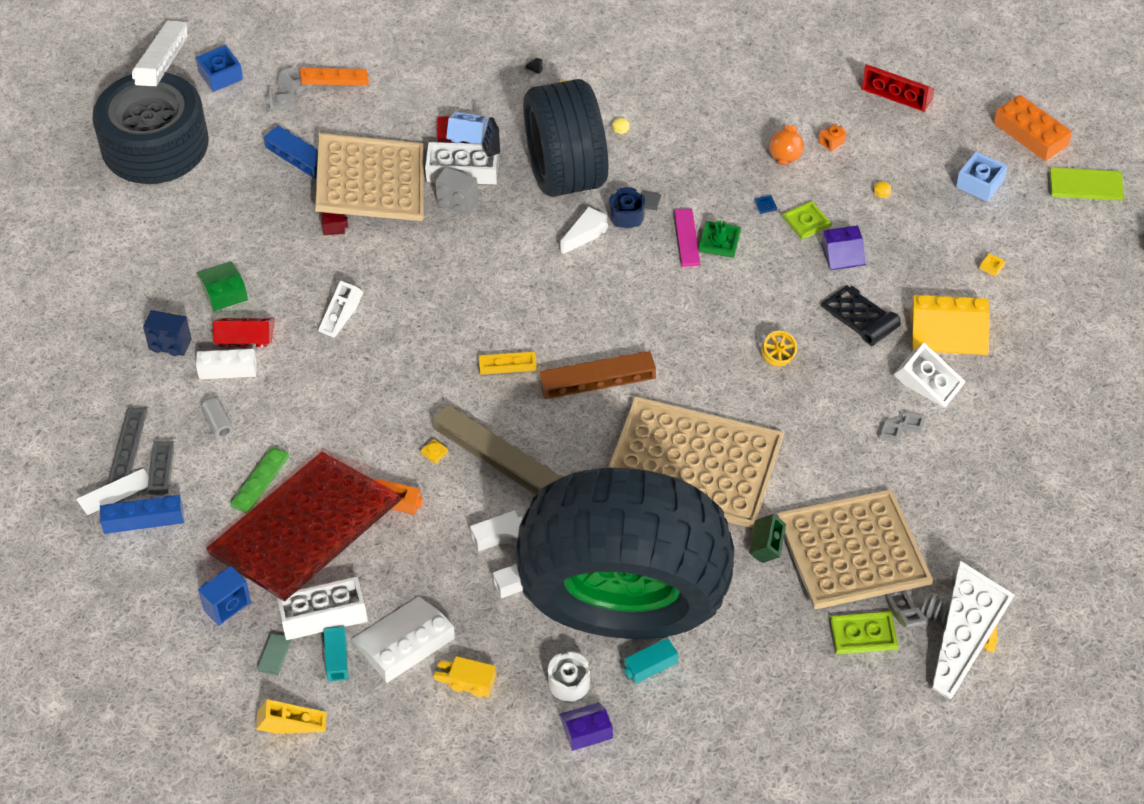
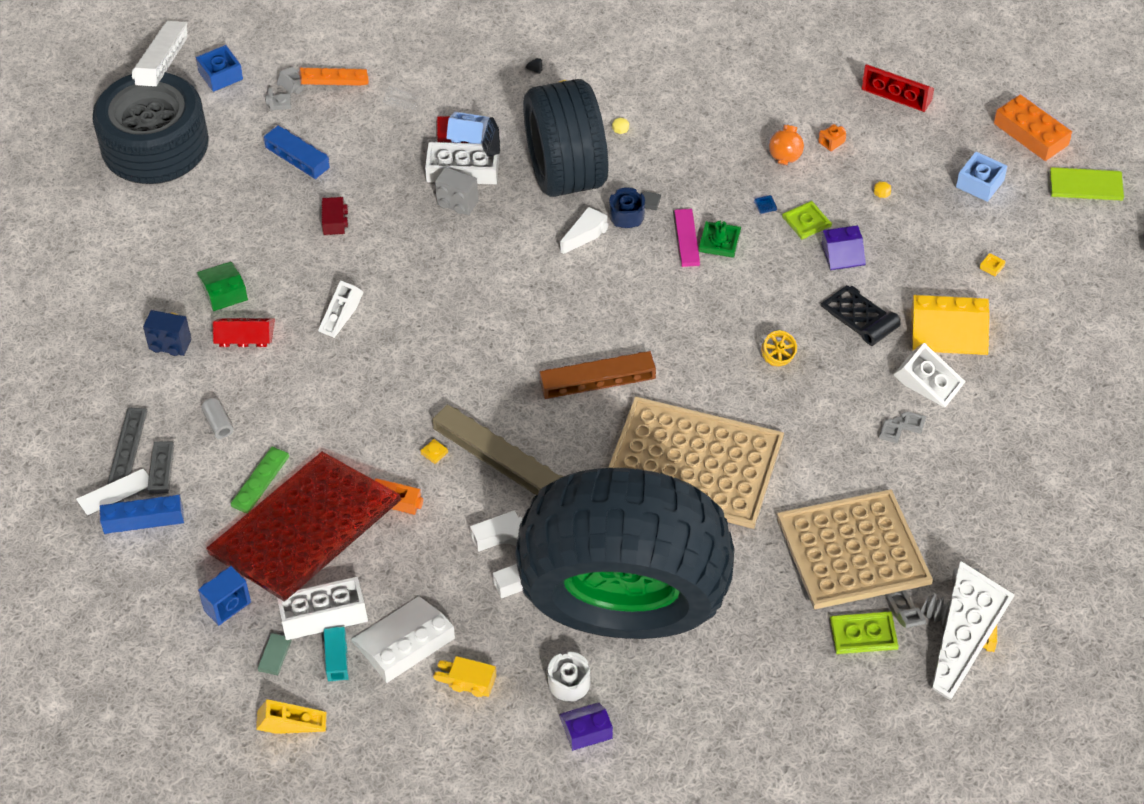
white brick [196,349,257,379] -> none
tan plate [315,133,424,221] -> none
yellow plate [479,351,537,375] -> none
teal brick [623,638,679,684] -> none
dark green brick [749,514,786,563] -> none

